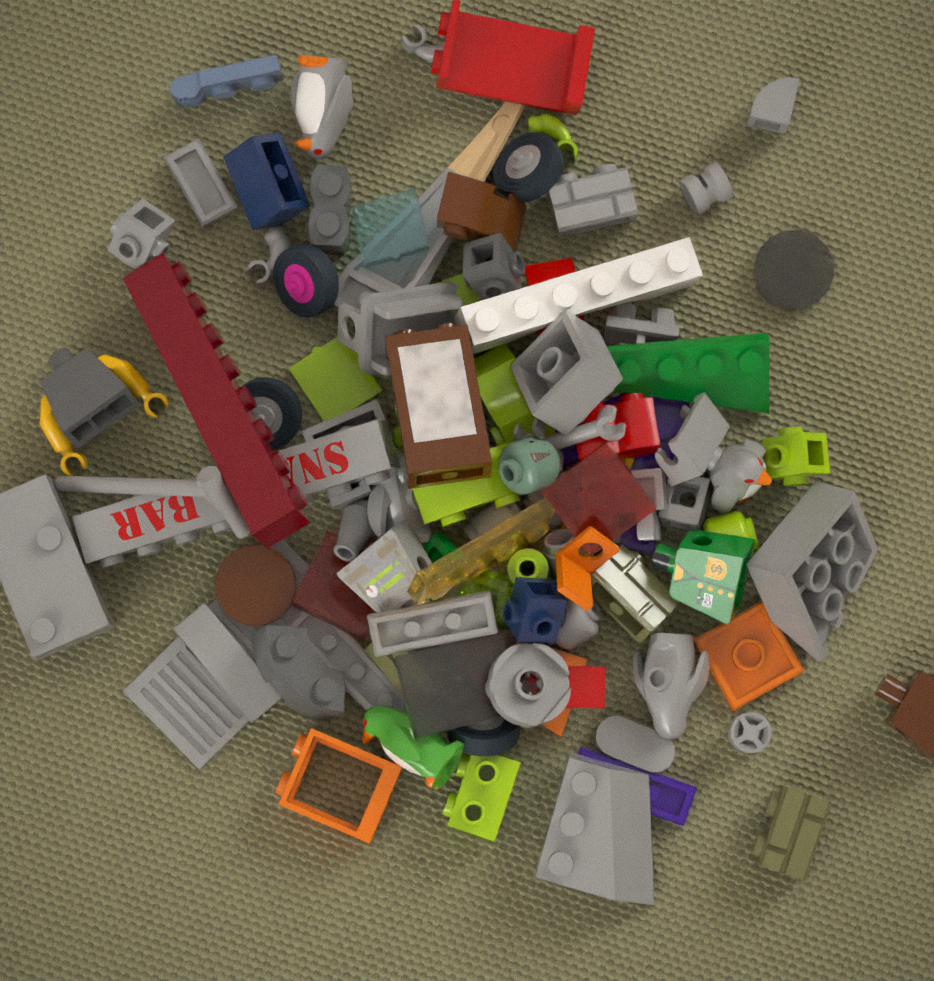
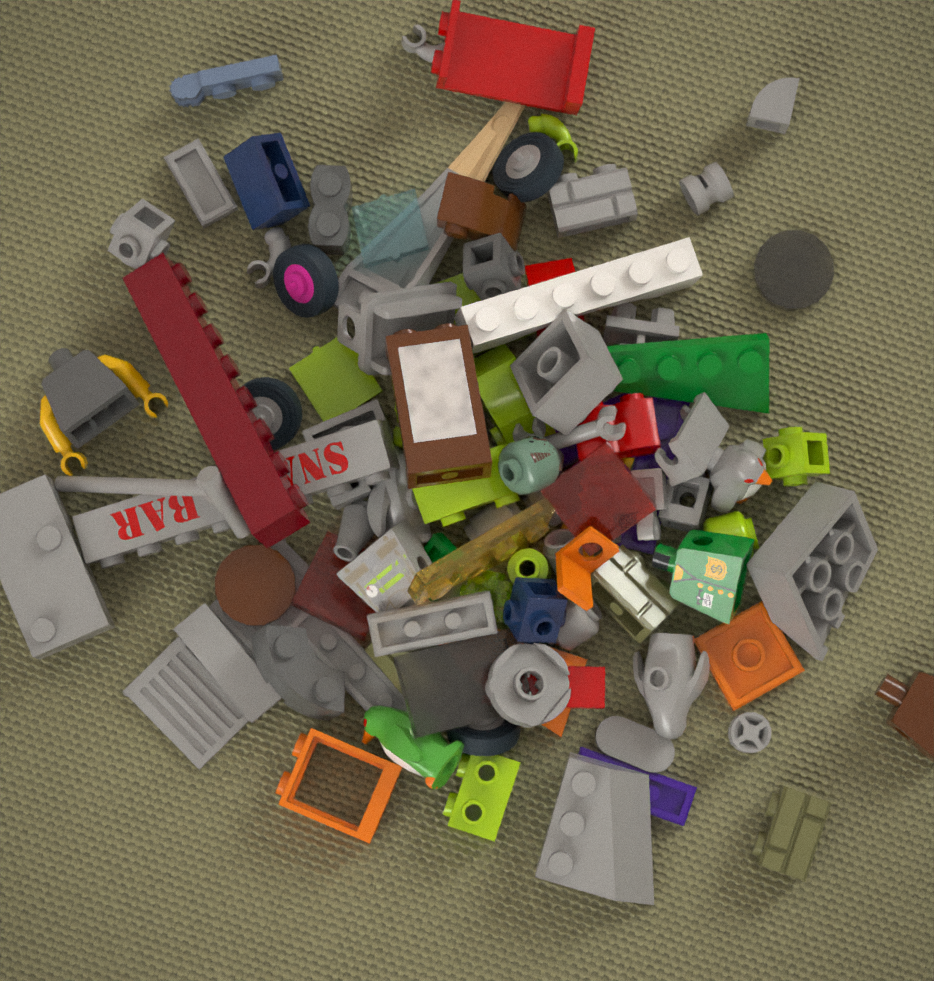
animal [290,55,353,160] -> none

